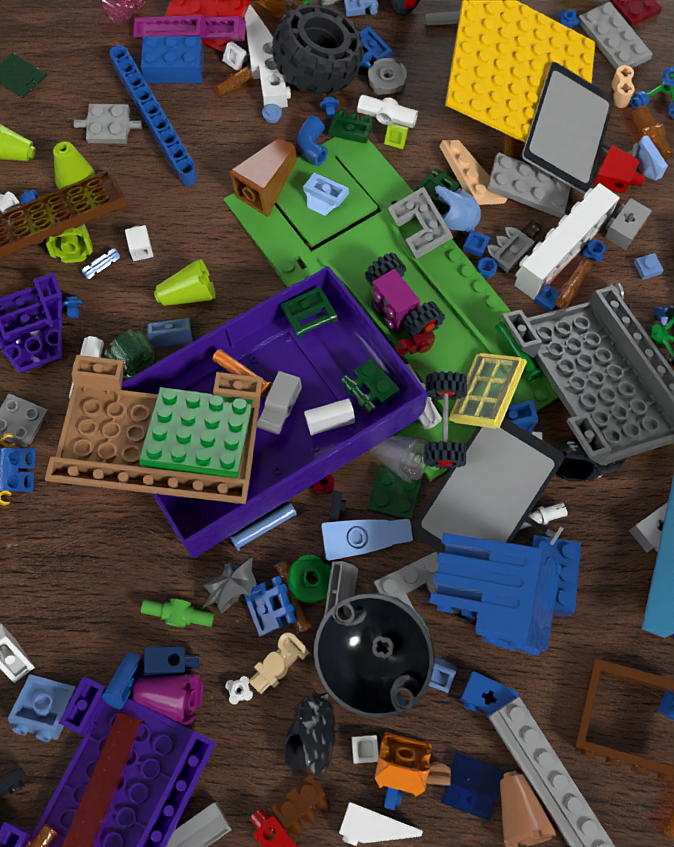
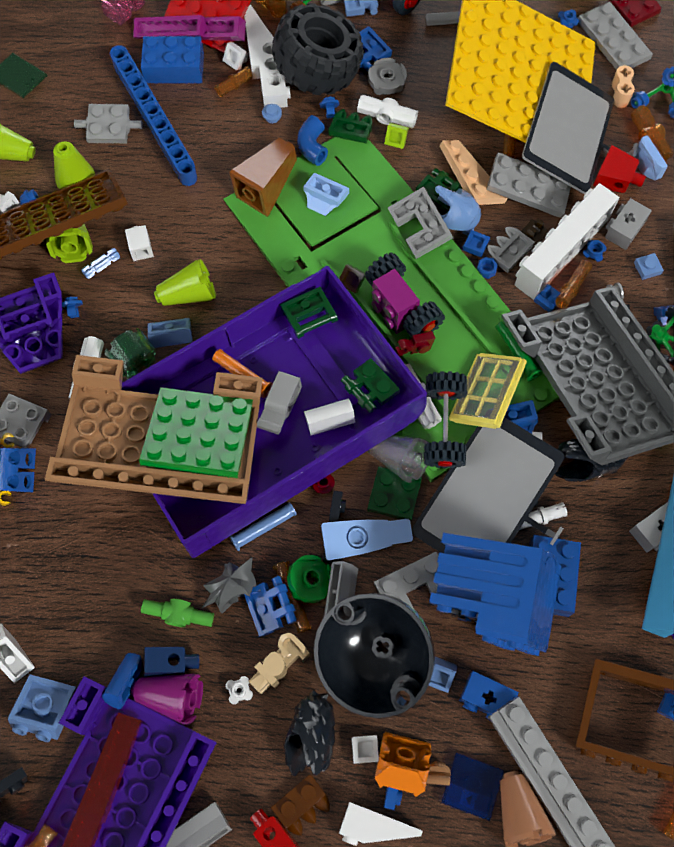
none -> dark brown tile [339,264,366,293]

